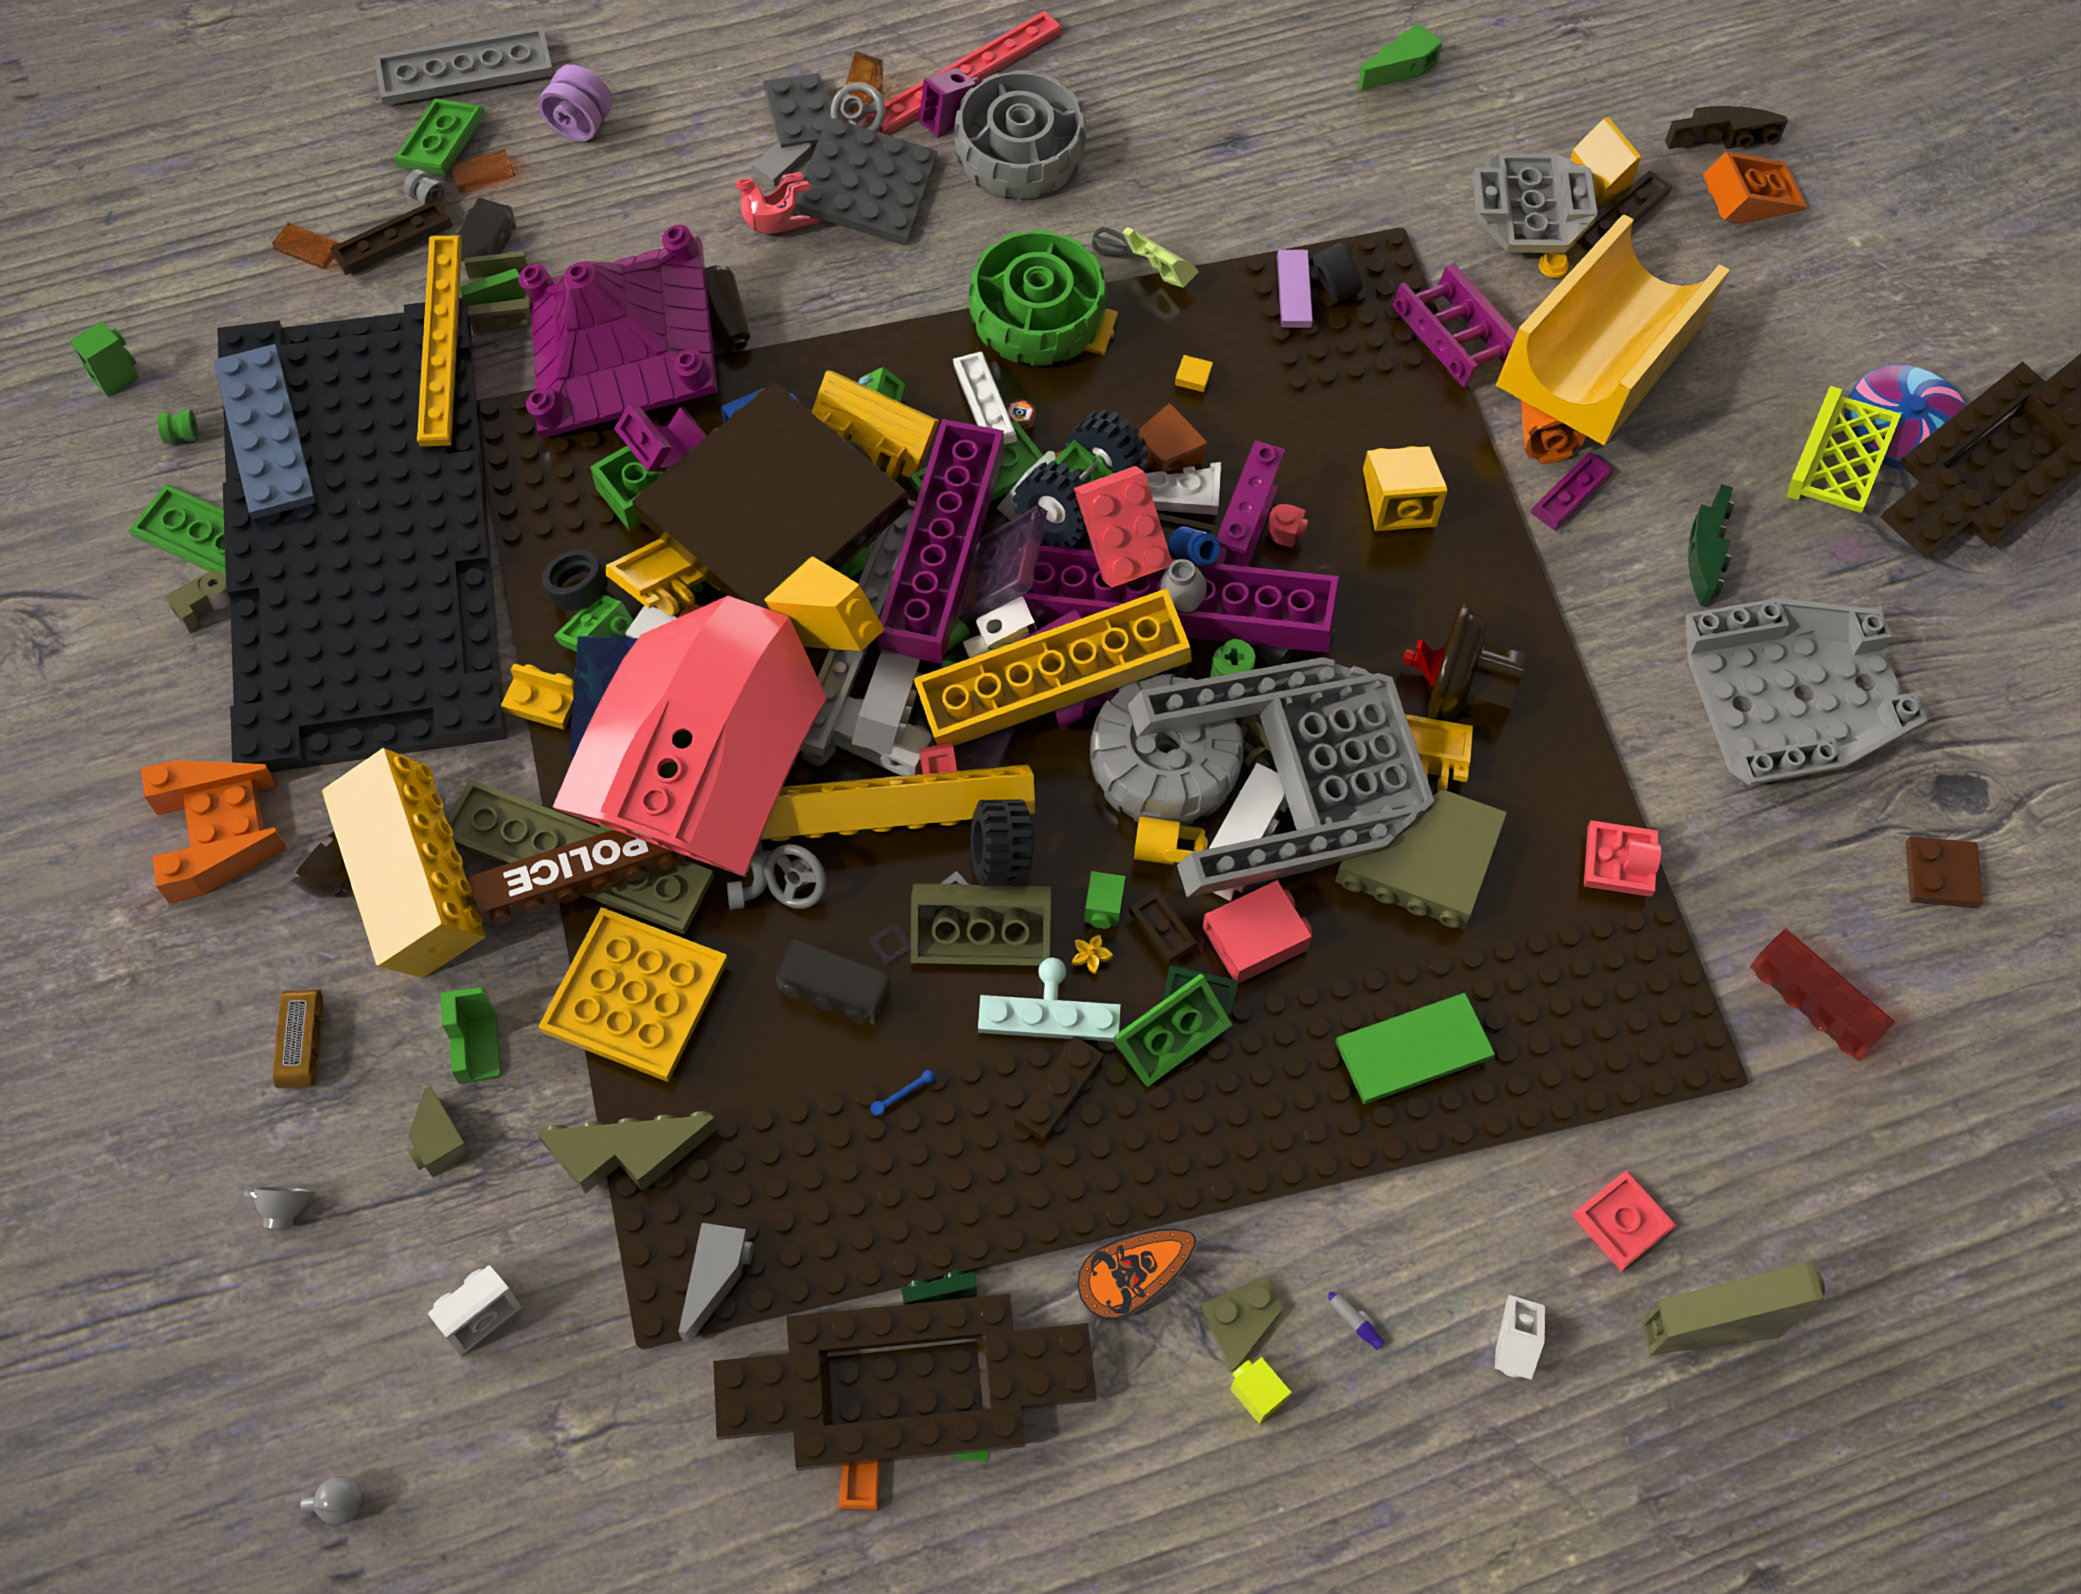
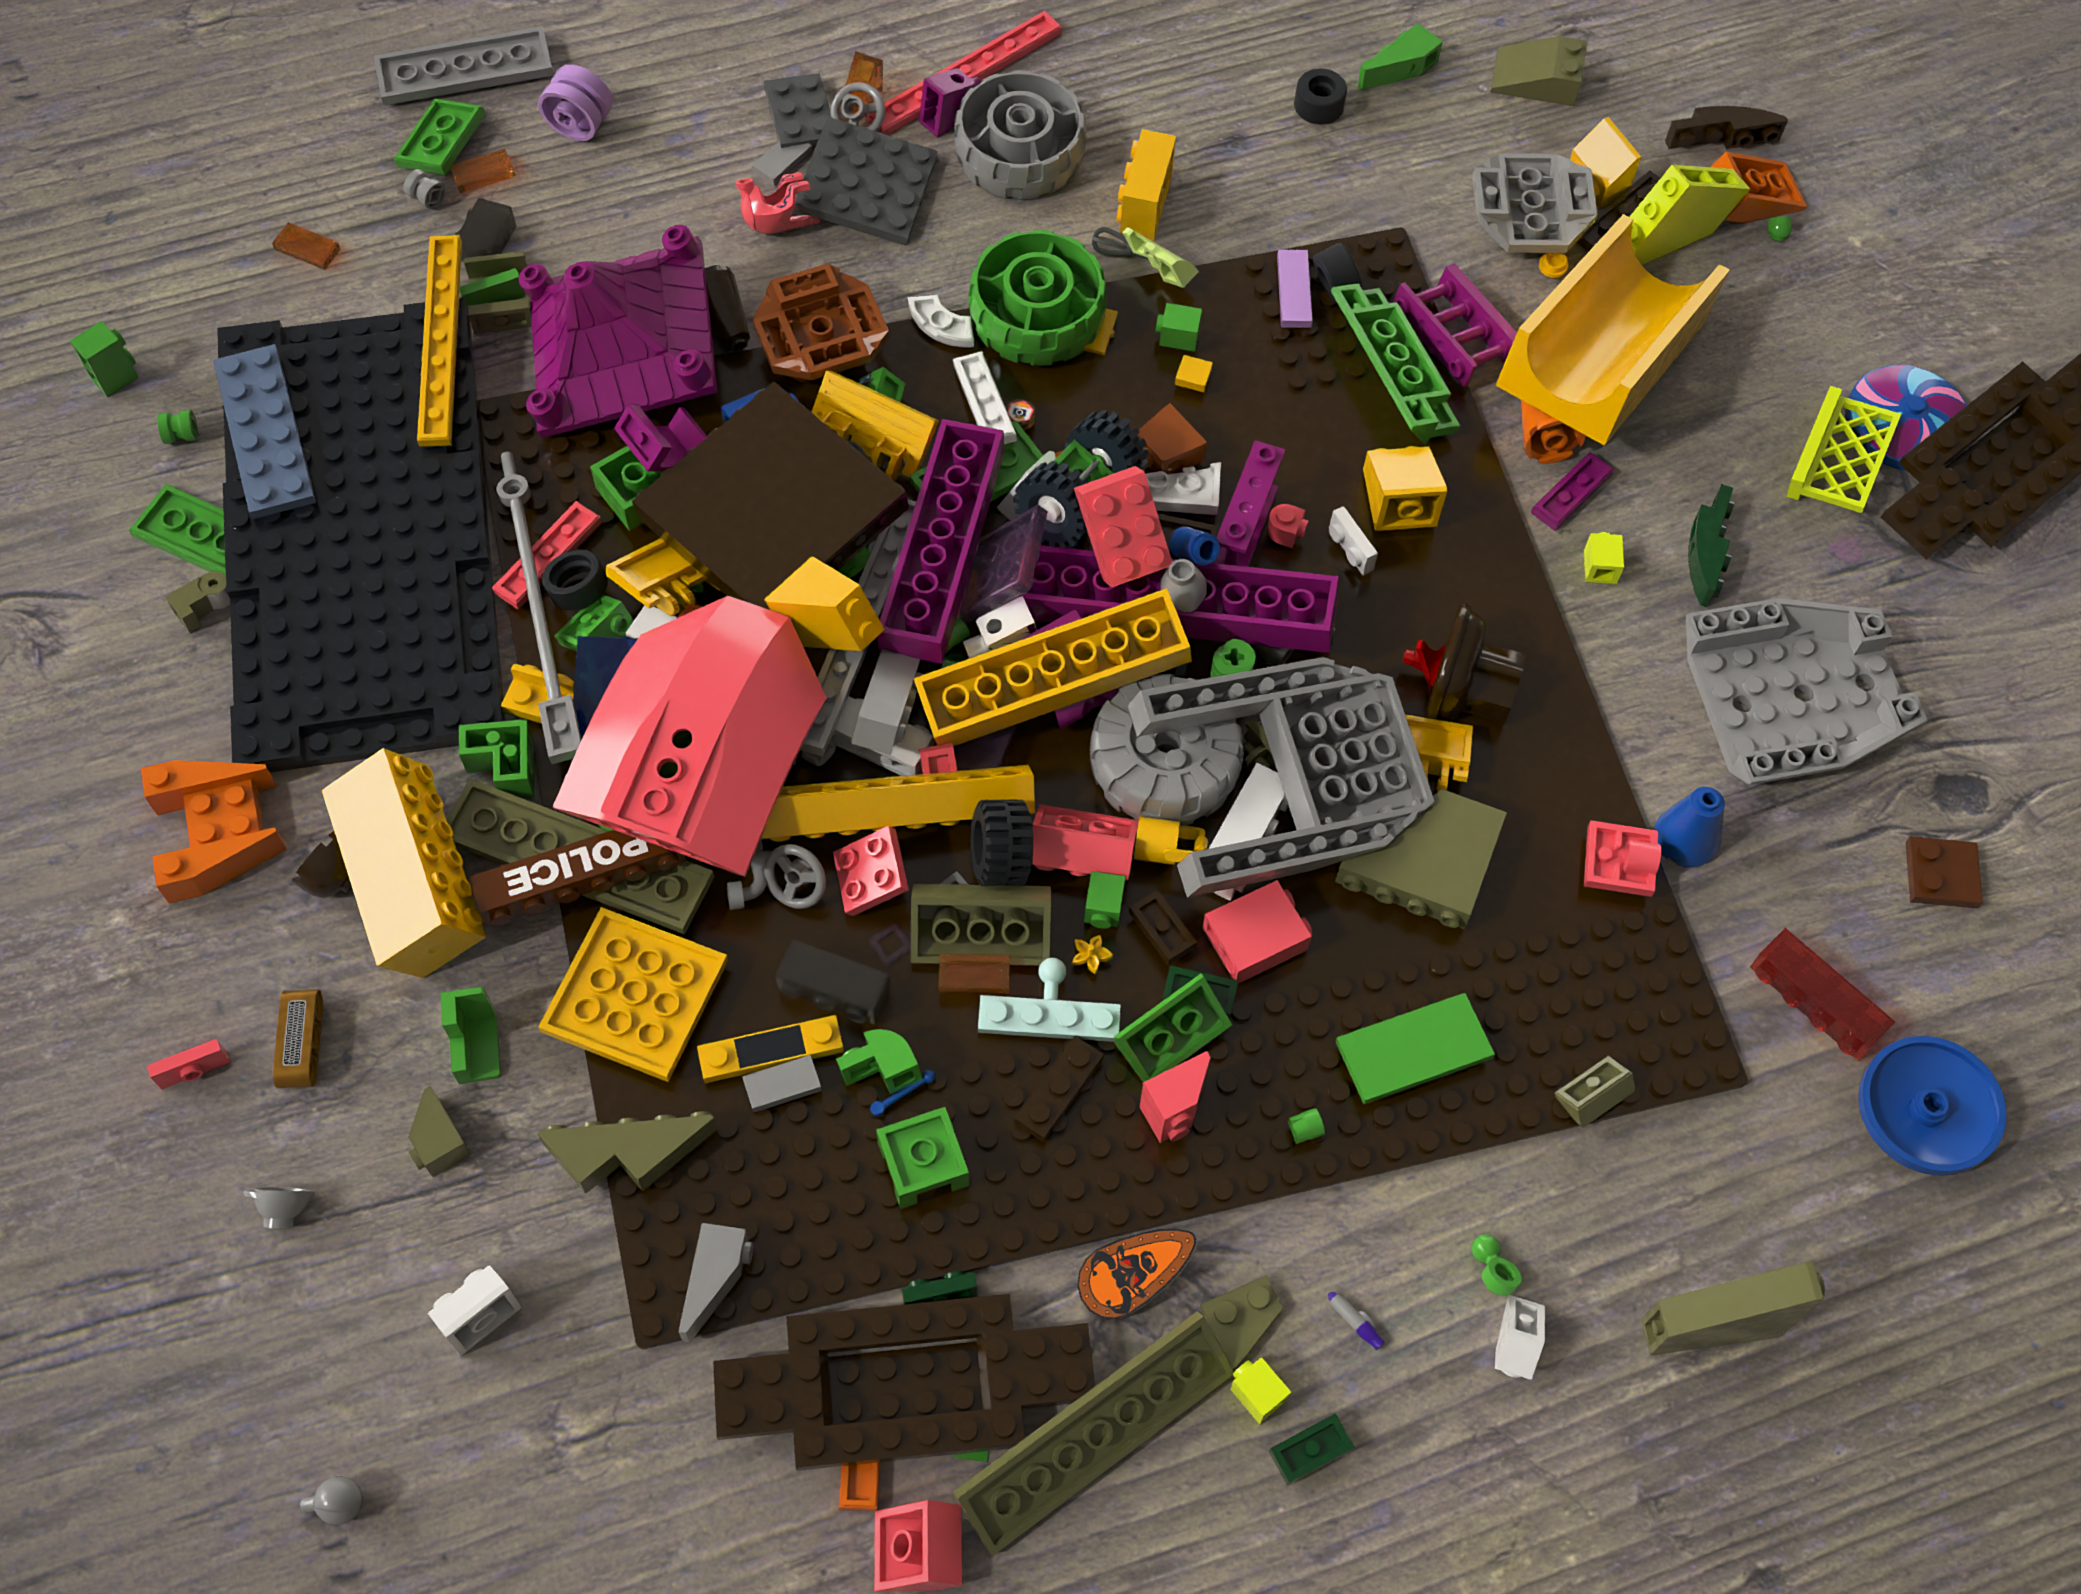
dark brown plate [330,199,453,276] -> none
coral tile [1572,1170,1677,1272] -> none
none -> coral plate [147,1039,231,1090]
none -> bright green brick [459,719,534,798]
none -> coral tile [492,501,602,609]
none -> light grey bar [497,452,582,764]
none -> yellow plate [697,1015,844,1083]
none -> light grey tile [742,1055,822,1113]
none -> dark orange piece [753,263,889,383]
none -> coral plate [833,826,909,916]
none -> bright green brick [836,1029,922,1094]
none -> coral slope [875,1500,962,1592]
none -> bright green panel [876,1107,969,1209]
none -> white tile [908,295,974,347]
none -> clear orange plate [939,954,1010,993]
none -> olive plate [952,1311,1234,1556]
none -> coral slope [1032,804,1139,880]
none -> yellow brick [1116,129,1176,242]
none -> coral slope [1140,1051,1210,1143]
none -> bright green brick [1155,303,1202,352]
none -> dark green plate [1269,1413,1355,1486]
none -> bright green hose [1288,1108,1325,1144]
none -> black tyre [1294,68,1347,125]
none -> white plate [1329,506,1378,575]
none -> bright green slope [1331,283,1460,445]
none -> bright green plate [1471,1234,1522,1296]
none -> olive slope [1490,36,1587,106]
none -> olive slope [1555,1056,1635,1127]
none -> neon yellow brick [1584,532,1624,584]
none -> neon yellow slope [1630,165,1750,265]
none -> blue cone [1654,787,1725,867]
none -> bright green hinge [1767,216,1792,242]
none -> blue dish [1858,1036,2007,1176]

